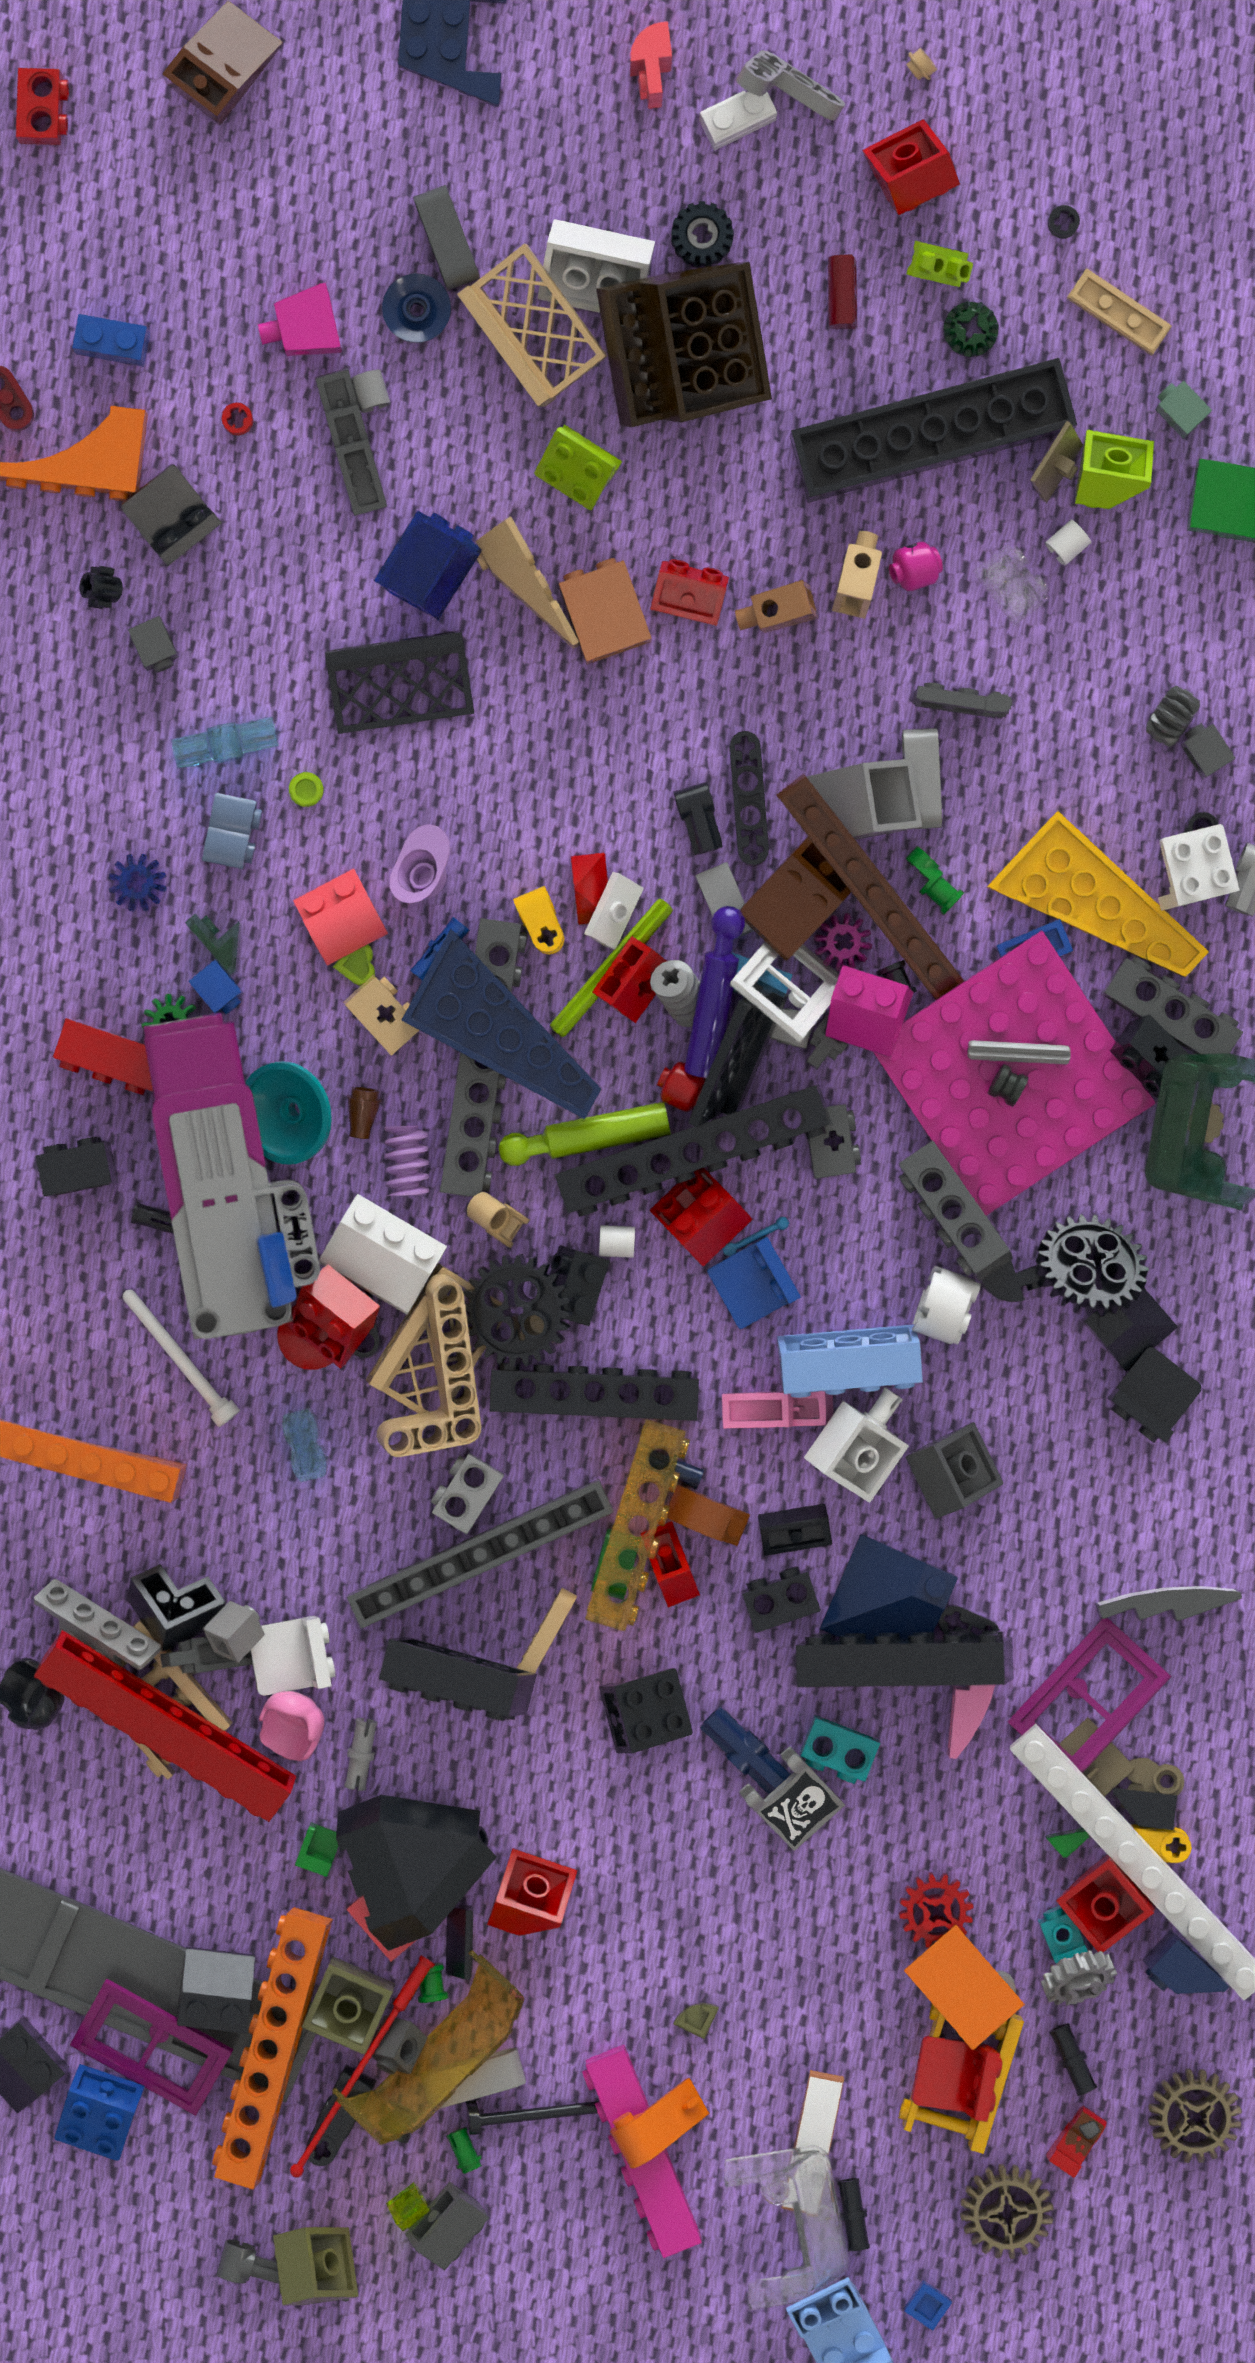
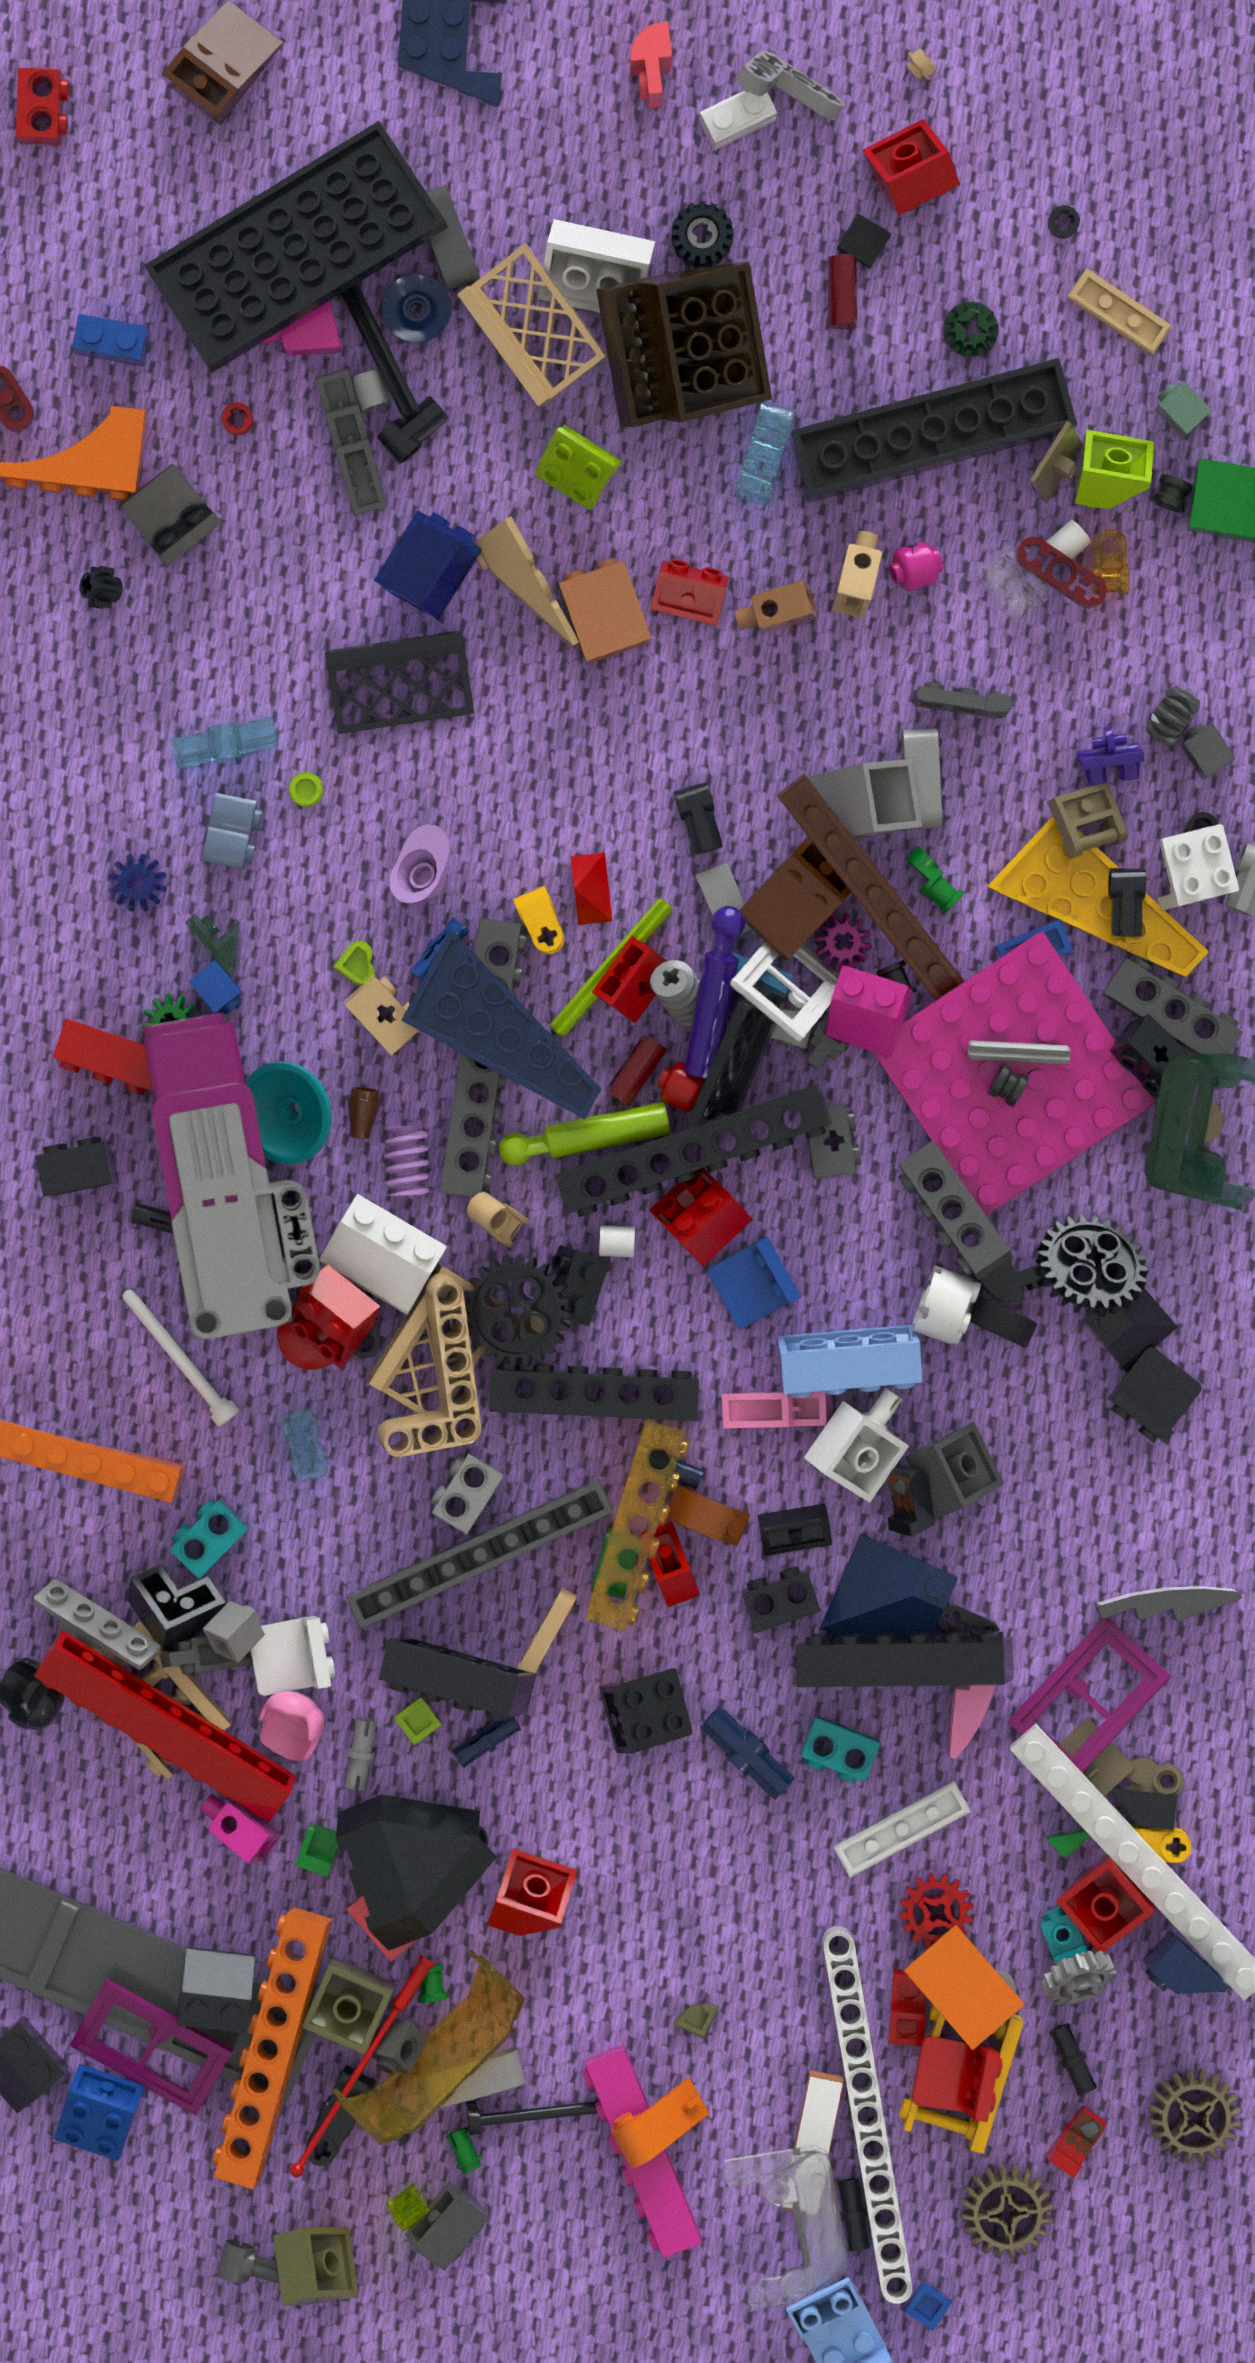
dark grey brick [128,616,179,673] -> none
blue slope [256,1232,297,1308] -> none
coral brick [293,868,388,966] -> none
black slope [446,1905,474,1980] -> none
white plate [584,872,644,950] -> none
dark azure hinge [723,1216,789,1256] -> none
black beam [729,731,769,866] -> none
flag [739,1747,845,1851] -> none
lime hips [906,240,973,287] -> none
none -> black plate [144,121,448,373]
none -> teal brick [170,1498,250,1579]
none -> dark pink torso [200,1794,282,1864]
none -> black axle [341,284,419,419]
none -> black piece [377,396,449,464]
none -> lime plate [394,1697,442,1745]
none -> dark blue pin [452,1719,521,1768]
none -> dark red brick [606,1035,667,1107]
none -> clear light blue beam [734,401,795,506]
none -> white beam [822,1926,912,2304]
none -> white tile [833,1781,971,1878]
none -> black piece [837,213,891,269]
none -> black leg [887,1465,935,1537]
none -> red slope [888,1969,926,2046]
none -> black tyre [970,1296,1038,1348]
none -> dark red beam [1016,537,1107,609]
none -> dark tan plate [1047,782,1128,859]
none -> dark purple hips [1077,726,1145,785]
none -> clear yellow piece [1092,529,1129,596]
none -> black piece [1108,868,1146,937]
none -> pearl dark grey wheel [1151,474,1193,513]

